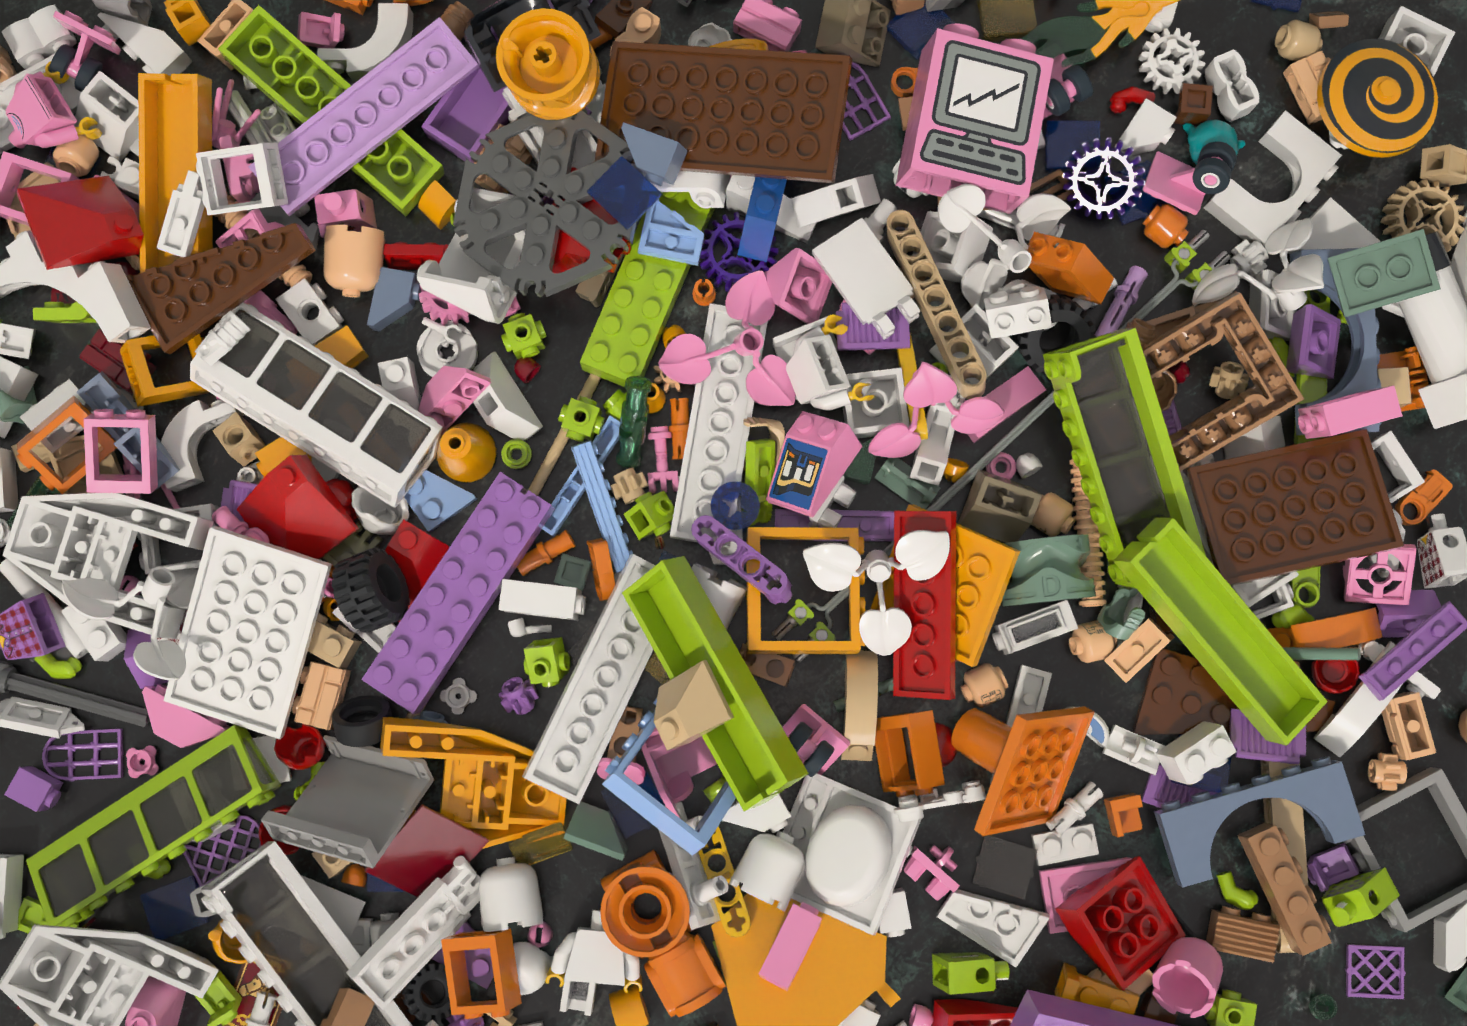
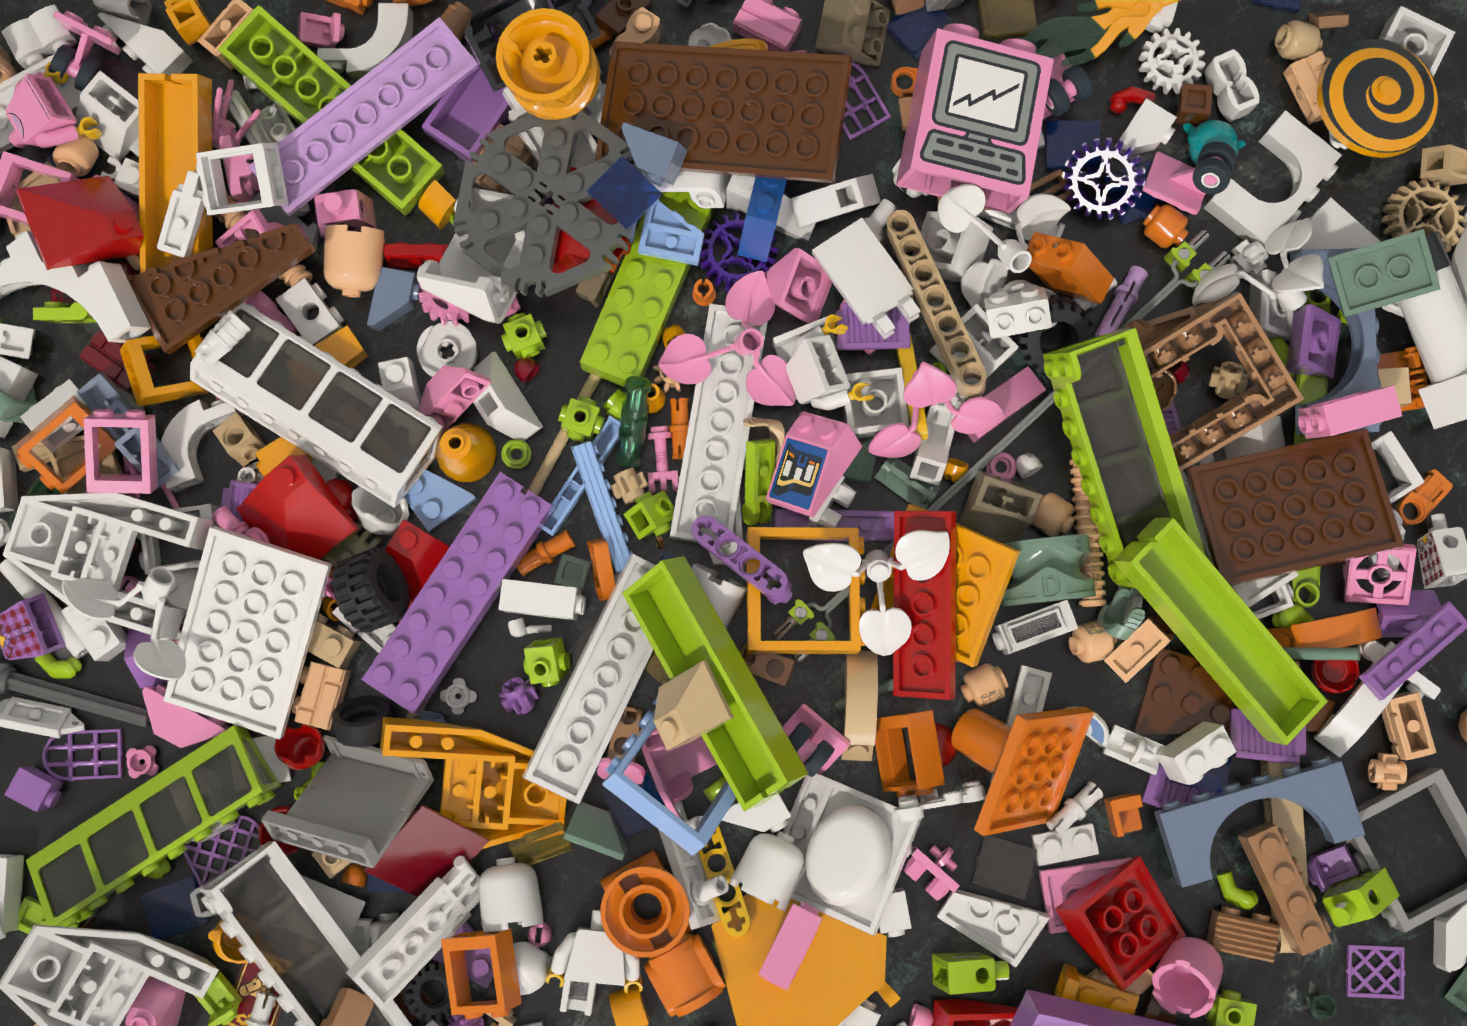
white hand [422,317,462,344] -> none
clear blue gear [711,482,760,531] -> none

